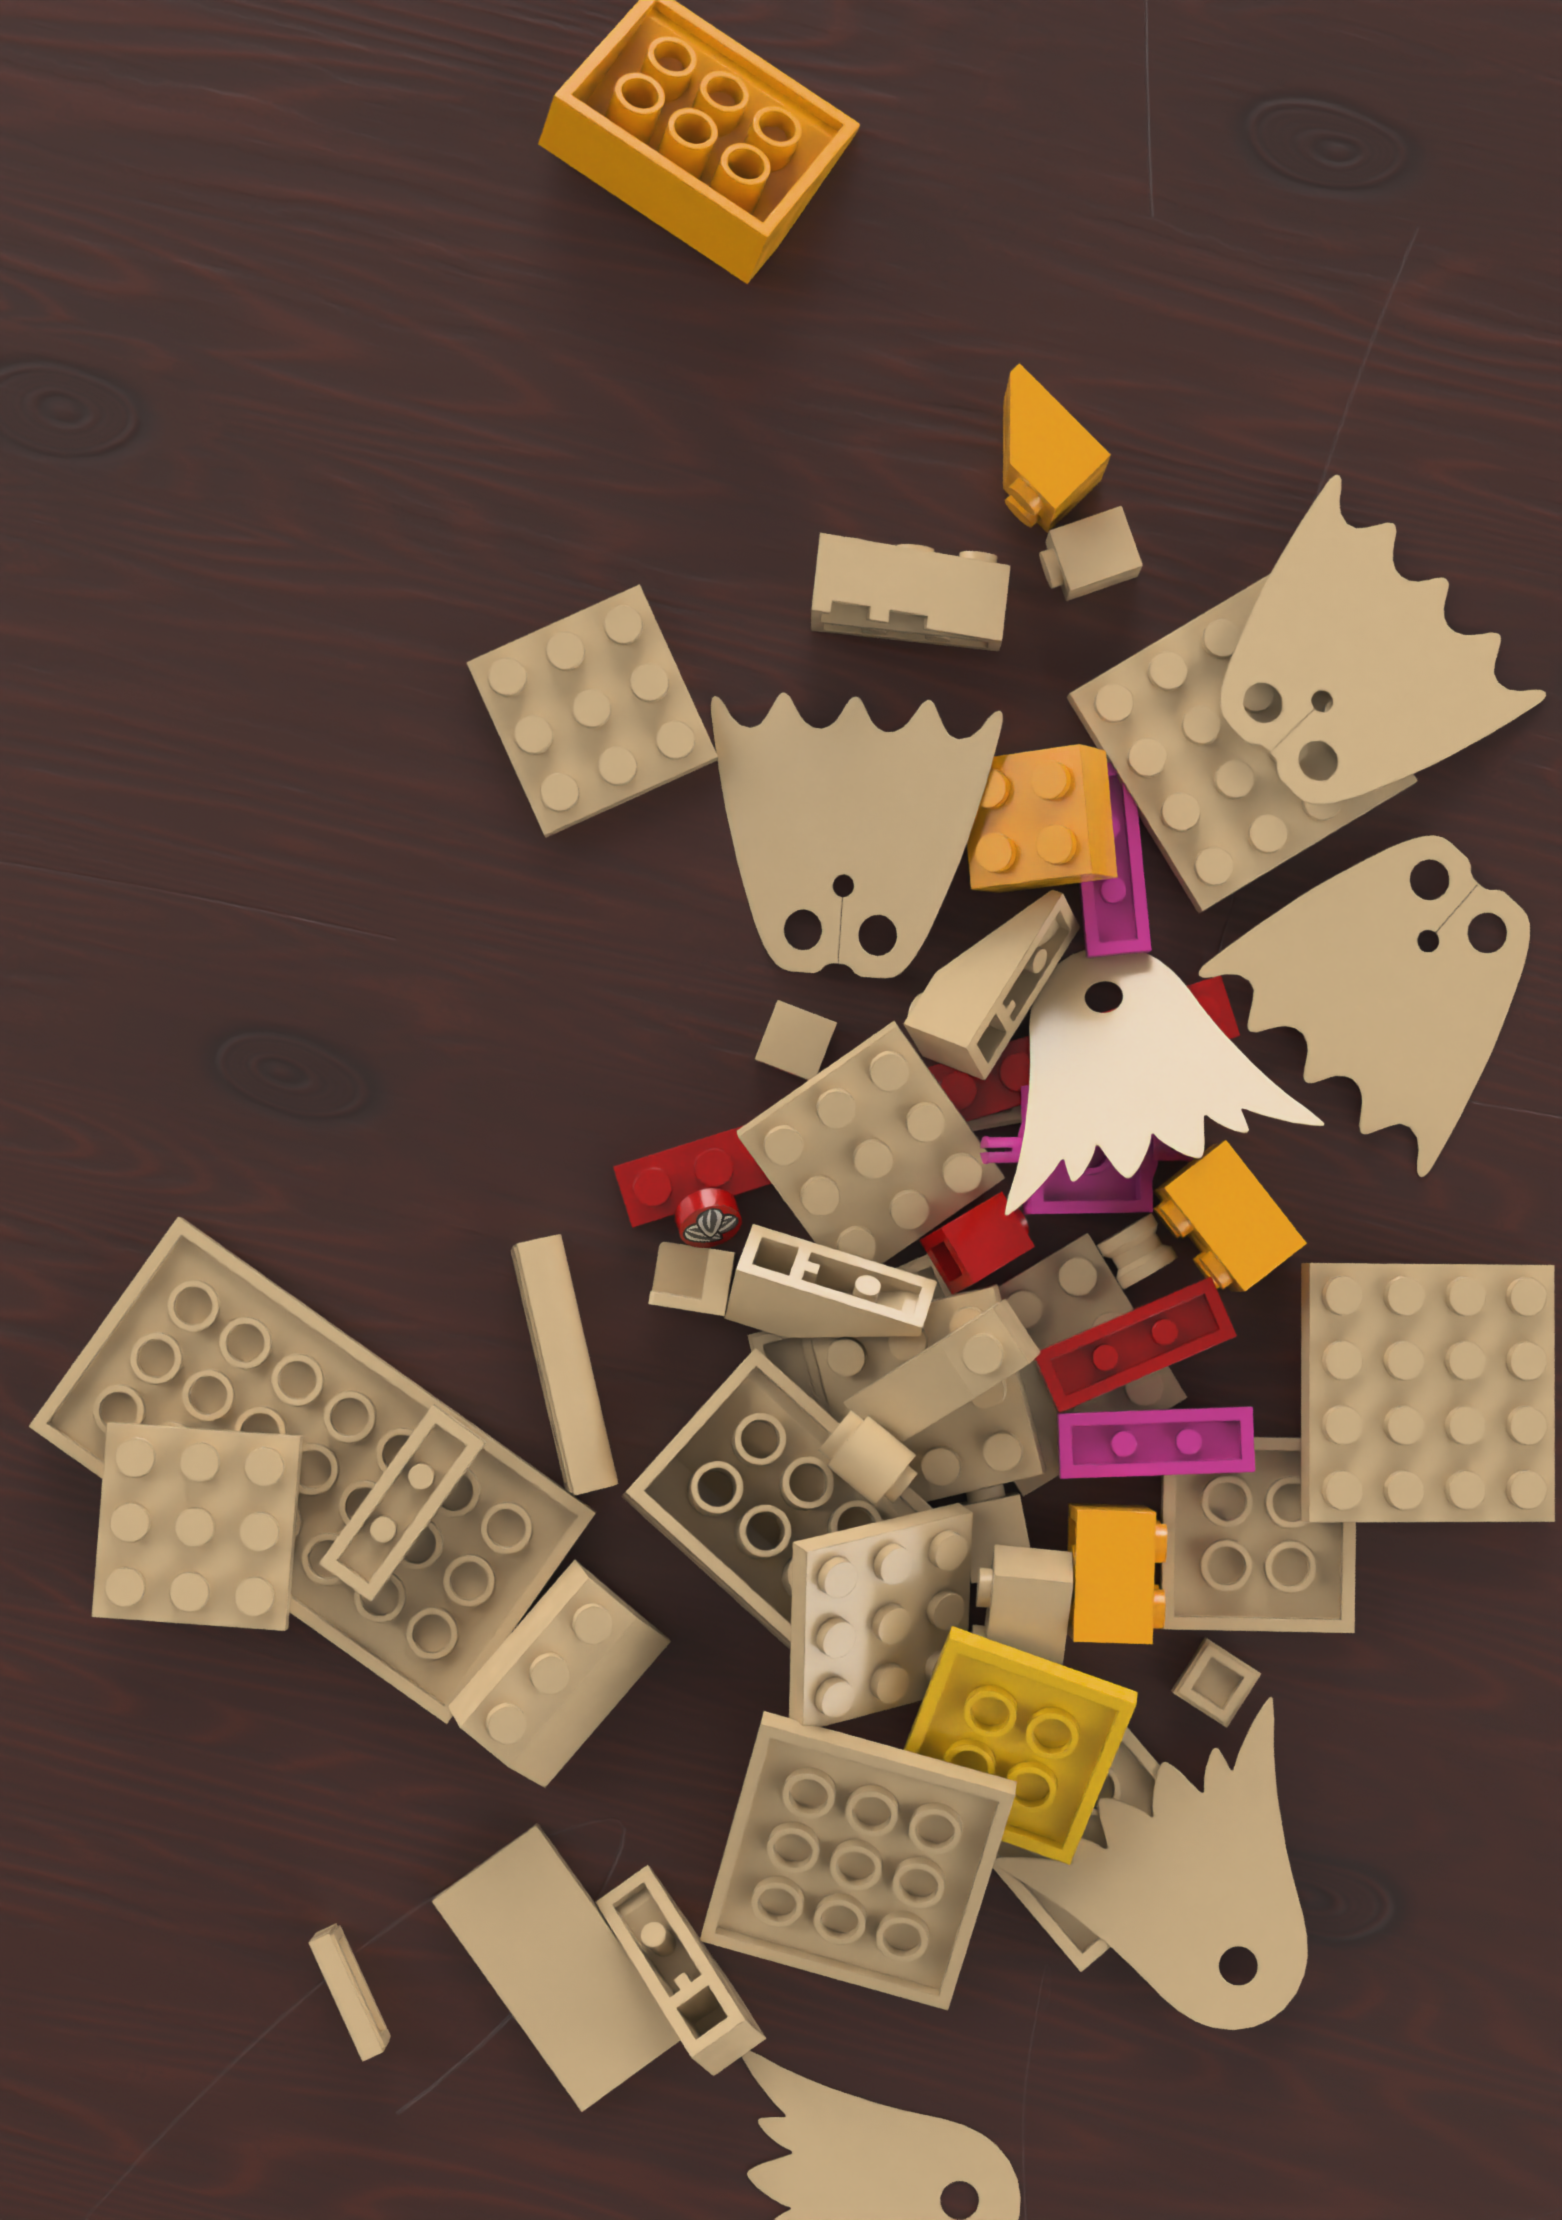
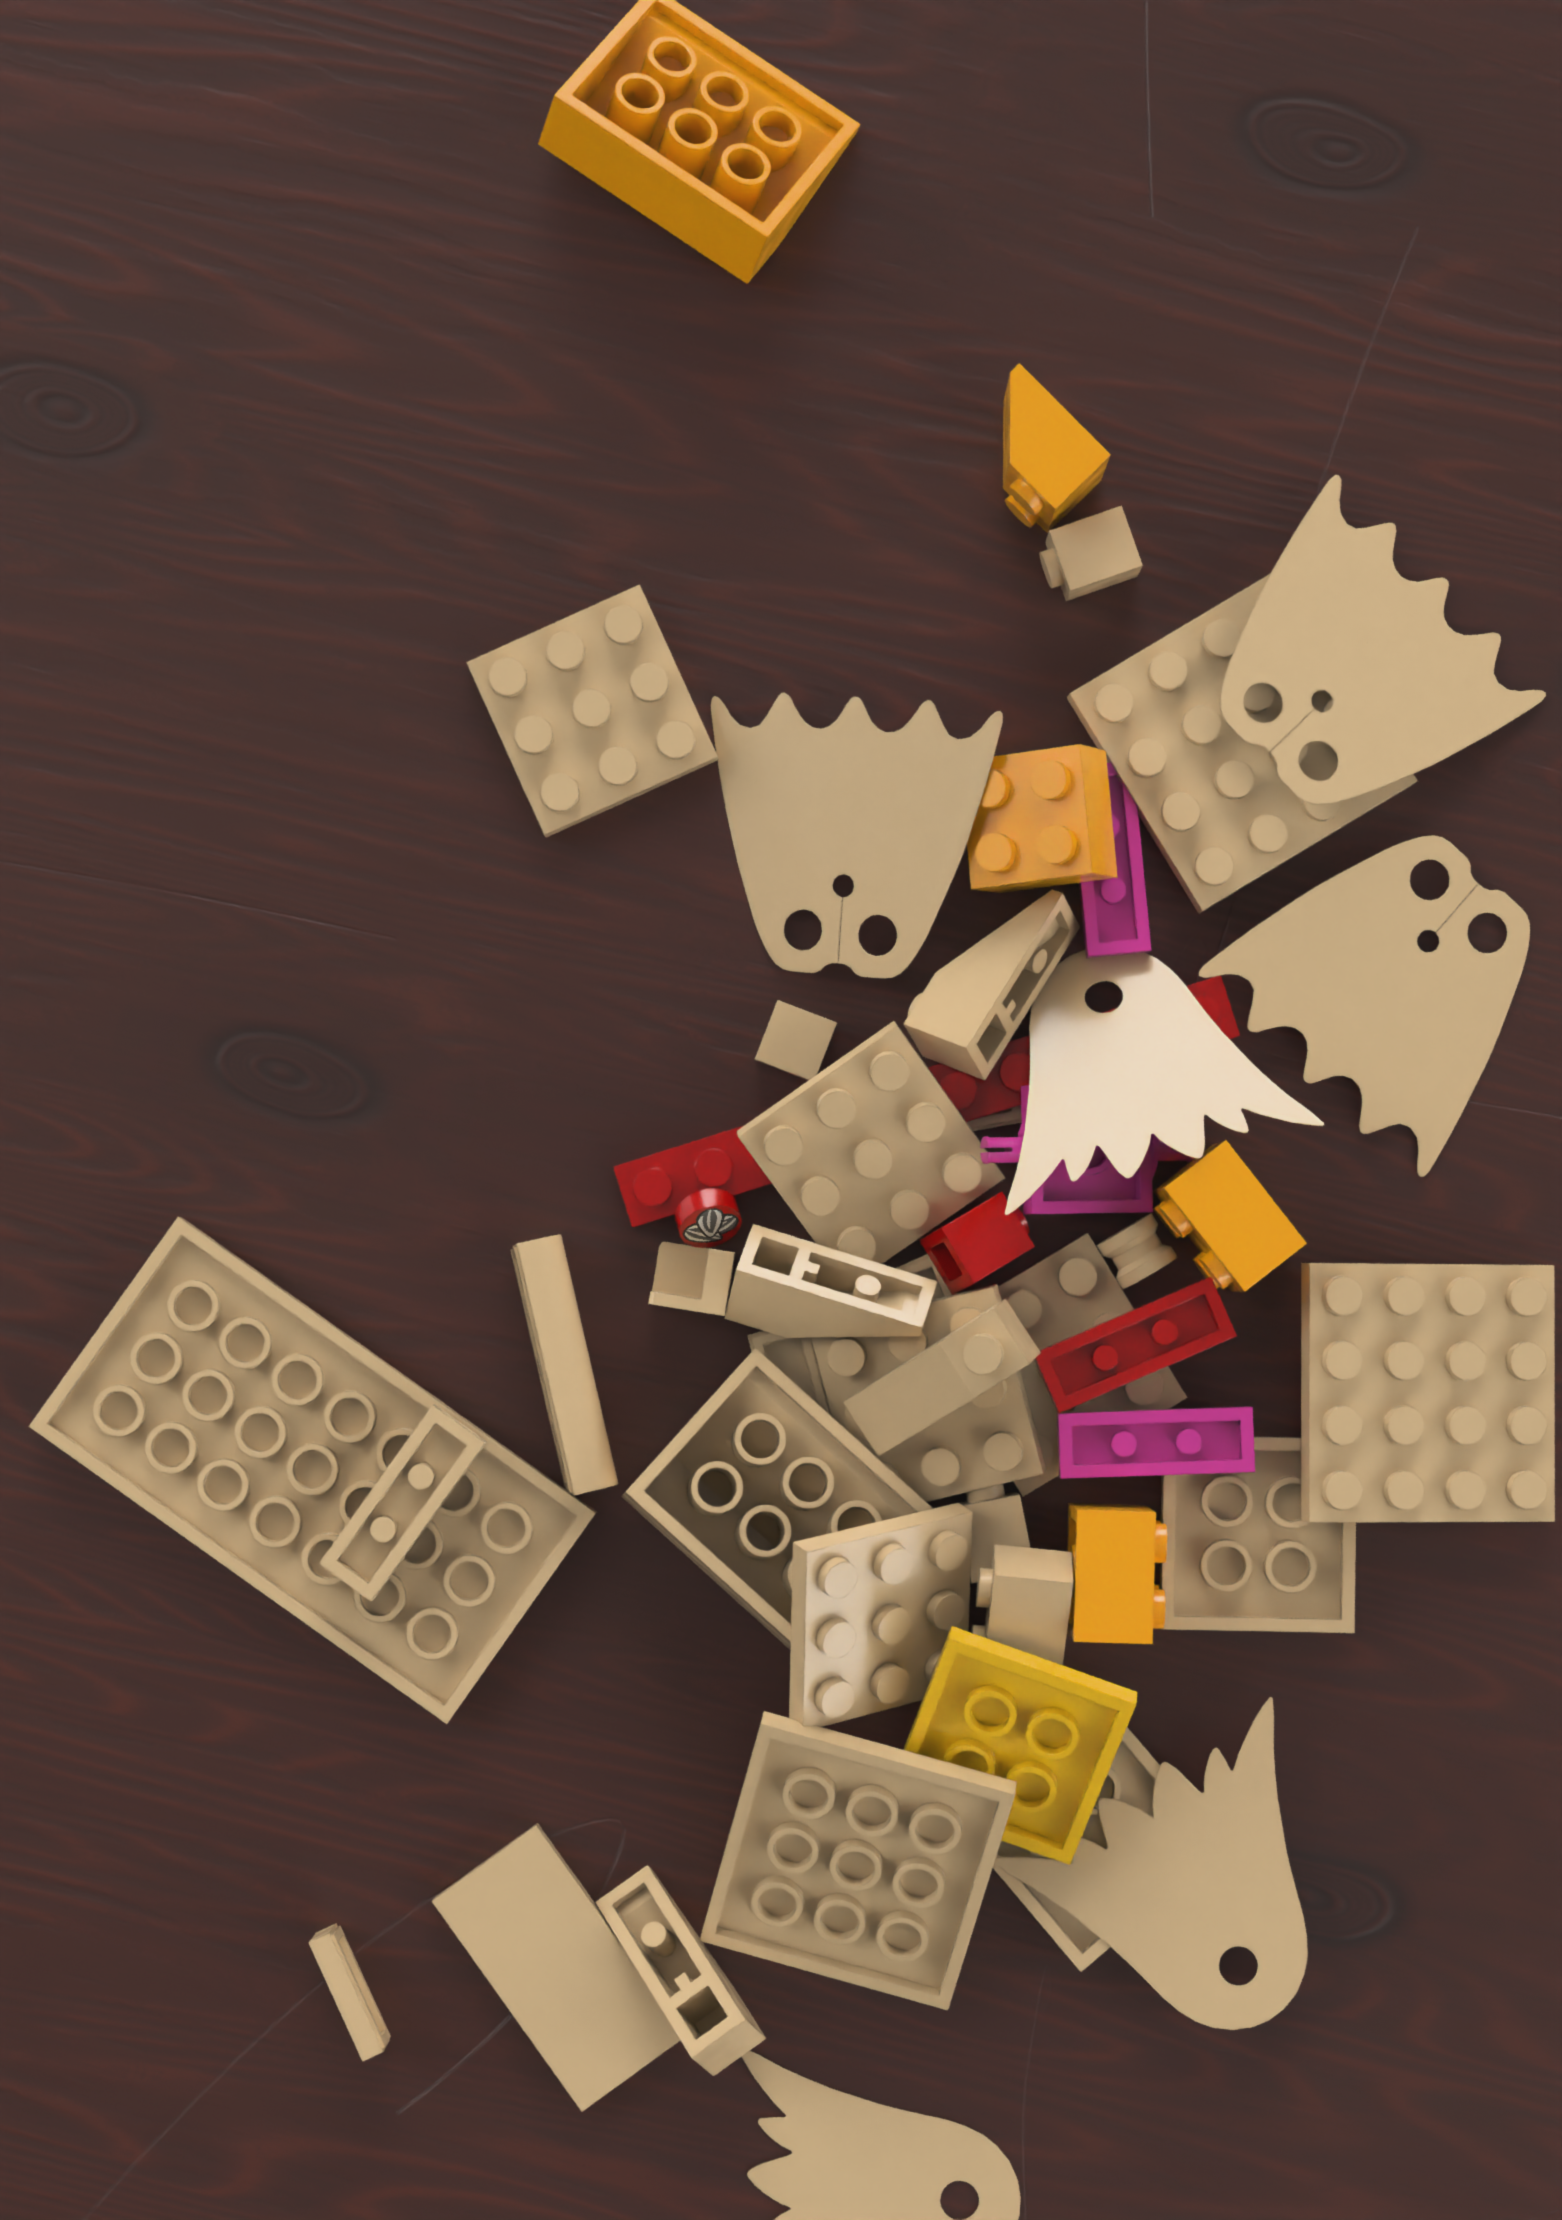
tan plate [92,1422,303,1631] -> none
tan slope [448,1560,671,1788] -> none
tan wedge [811,533,1010,651] -> none
tan brick [818,1410,918,1505] -> none
tan tile [1171,1637,1261,1728] -> none

